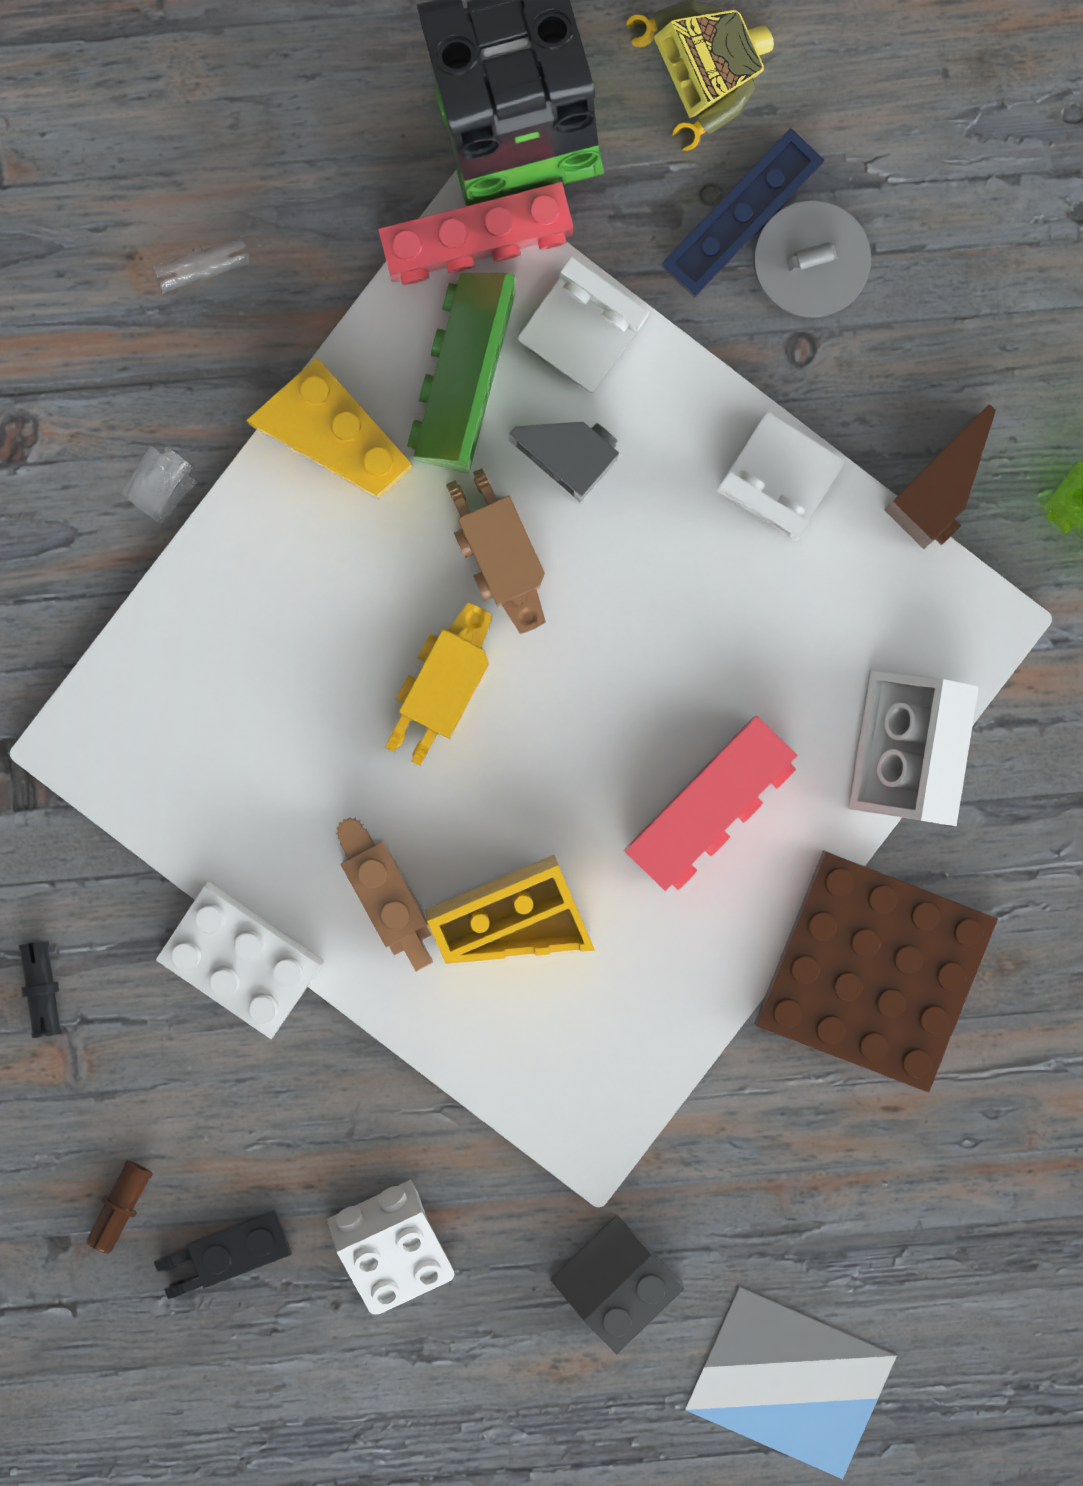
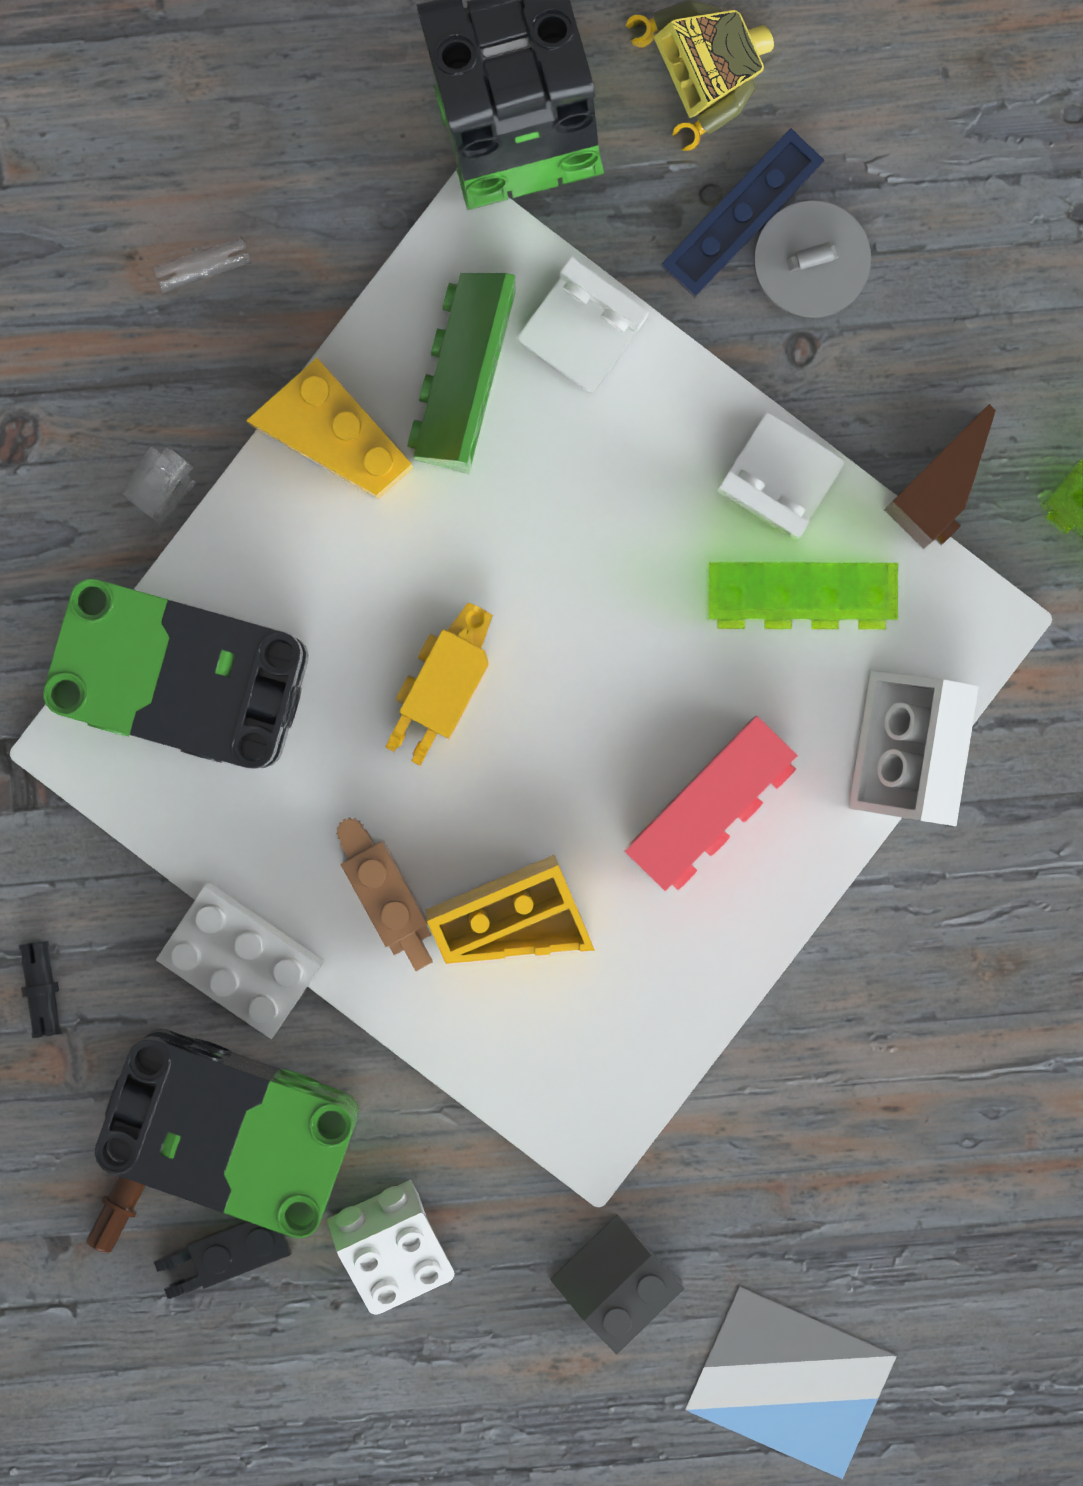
coral brick [378,182,574,285] -> none
medium nougat hinge [446,468,546,634] -> none
dark grey slope [509,422,619,502] -> none
reddish brown plate [754,850,998,1093] -> none
none -> piece [43,579,309,769]
none -> piece [95,1029,359,1238]
none -> clear neon green brick [706,562,898,630]

